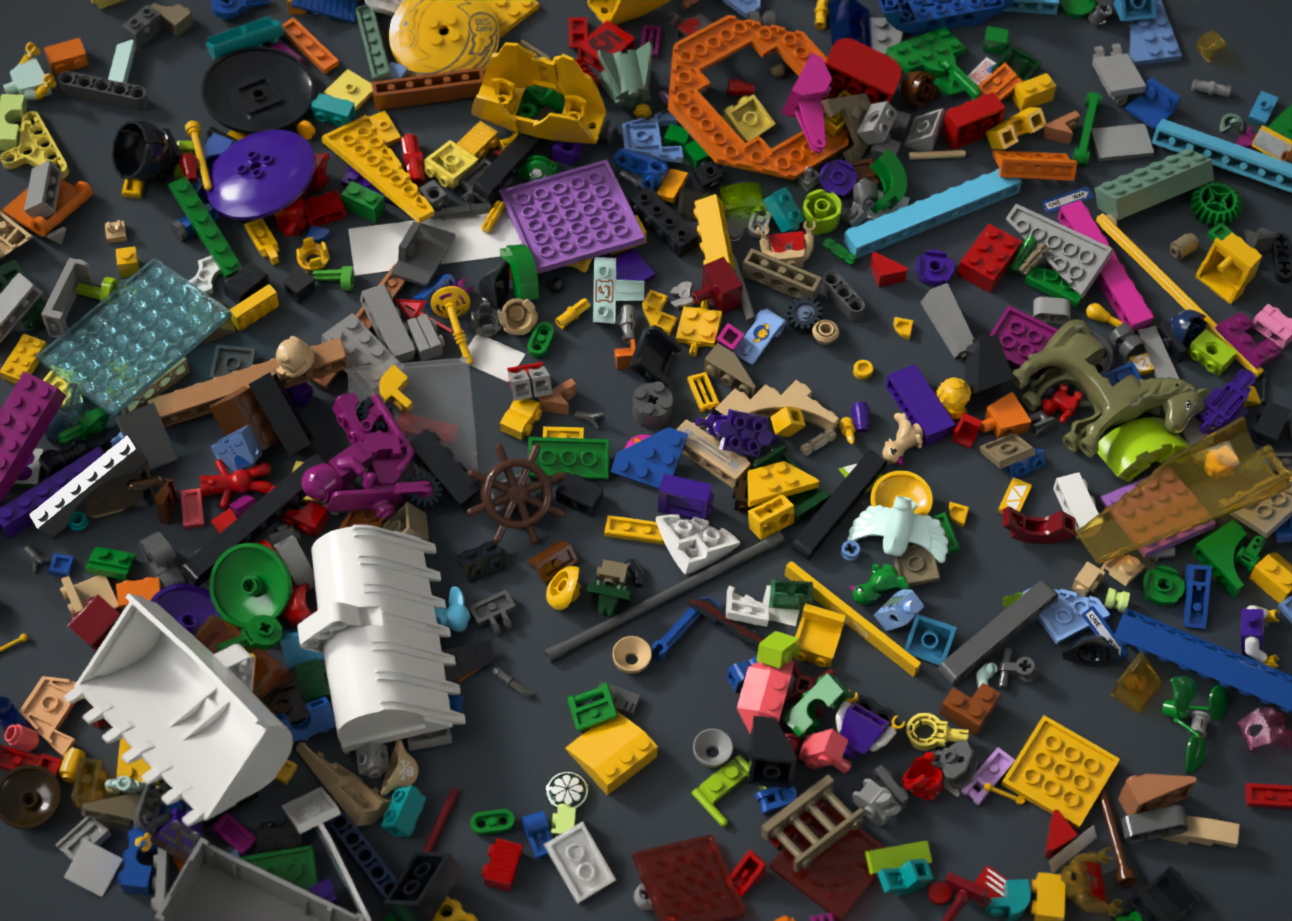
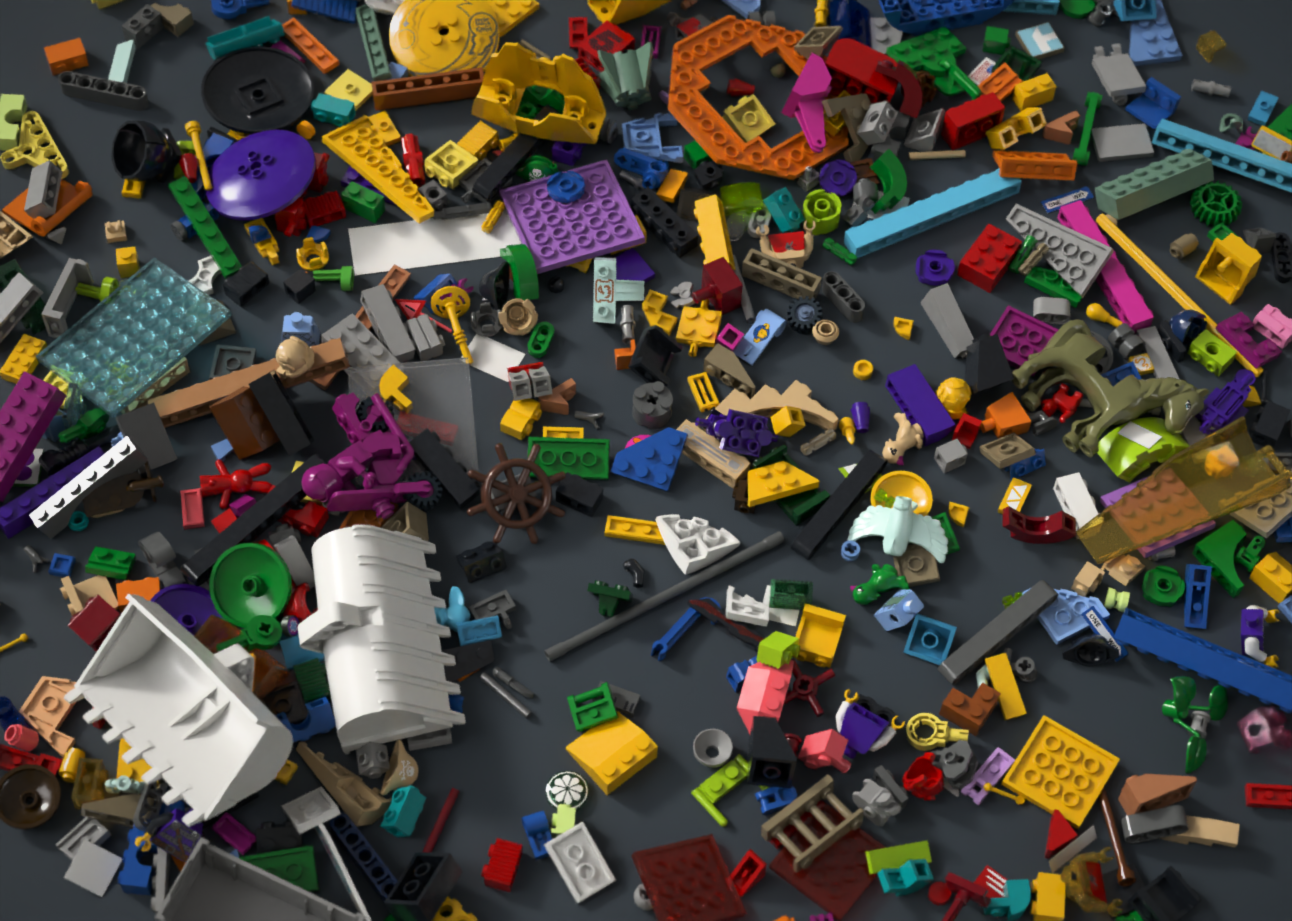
light aqua torso [3,42,56,101] -> none
reddish brown plate [154,478,179,525] -> none
medium blue torso [212,425,262,472] -> none
yellow piece [229,284,279,331] -> none
dark purple rock [286,382,313,408] -> none
dark purple brick [308,879,339,906] -> none
dark grey bracket [391,221,456,287] -> none
green plate [470,809,515,836] -> none
reddish brown panel [527,540,579,583] -> none
yellow hat [546,566,581,610] -> none
yellow axle [555,298,590,329] -> none
dark tan brick [596,559,628,587] -> none
tan piece [612,636,651,674] -> none
yellow plate [633,104,652,120] -> none
dark purple window [658,474,715,520] -> none
green brick [664,124,693,155] -> none
yellow brick [748,494,795,540] -> none
arch [783,673,852,739] -> none
yellow tile [785,561,921,677] -> none
red slope [870,252,908,287] -> none
clear yellow slope [1111,652,1162,713] -> none
none -> blue tile [248,225,271,244]
none -> light blue torso [281,312,320,347]
none -> tile [281,615,300,637]
none -> dark azure plate [456,615,502,646]
none -> flat silver bar [480,672,532,719]
none -> blue tile [547,171,585,203]
none -> dark tan slope [794,26,843,59]
none -> clear neon green piece [873,488,895,508]
none -> dark red arch [875,60,923,118]
none -> light grey brick [934,439,968,473]
none -> yellow tile [985,653,1027,721]
none -> tile [1015,22,1065,60]
none -> white sticker [1117,421,1162,449]

